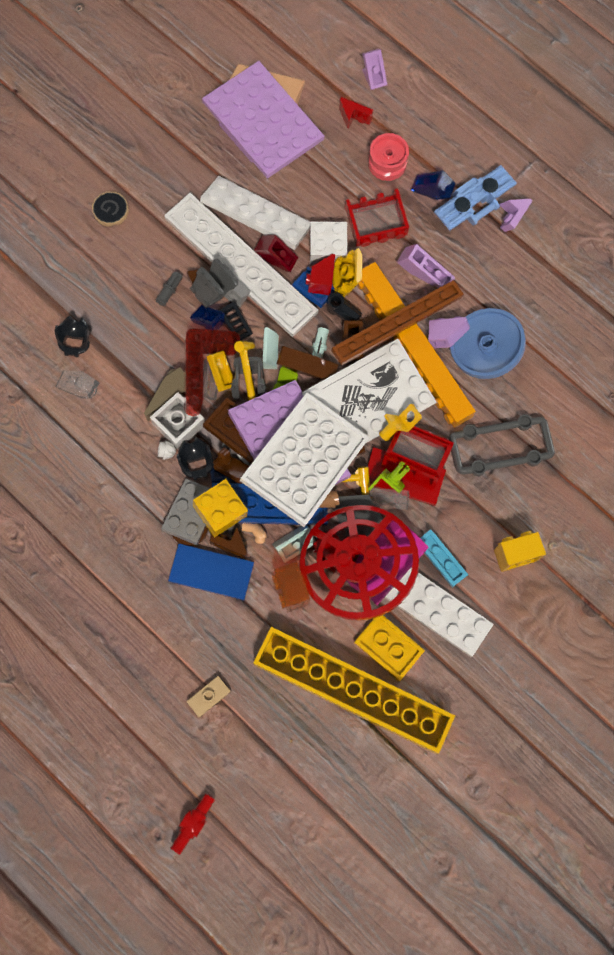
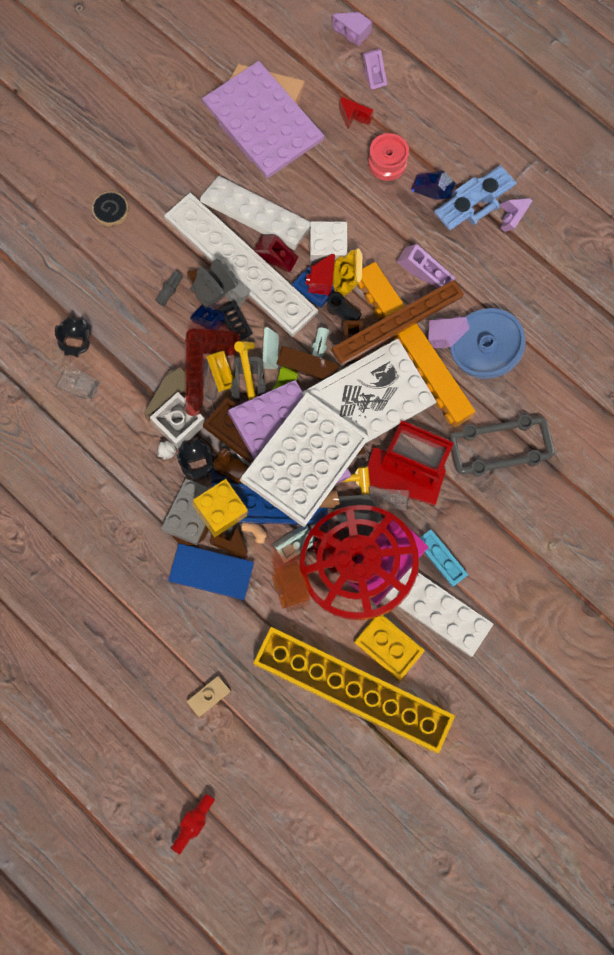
window [345,188,410,247] -> none
lime bracket [368,462,410,493] -> none
yellow bracket [379,404,422,441] -> none
yellow brick [494,531,546,572] -> none
none -> lavender slope [332,12,372,46]

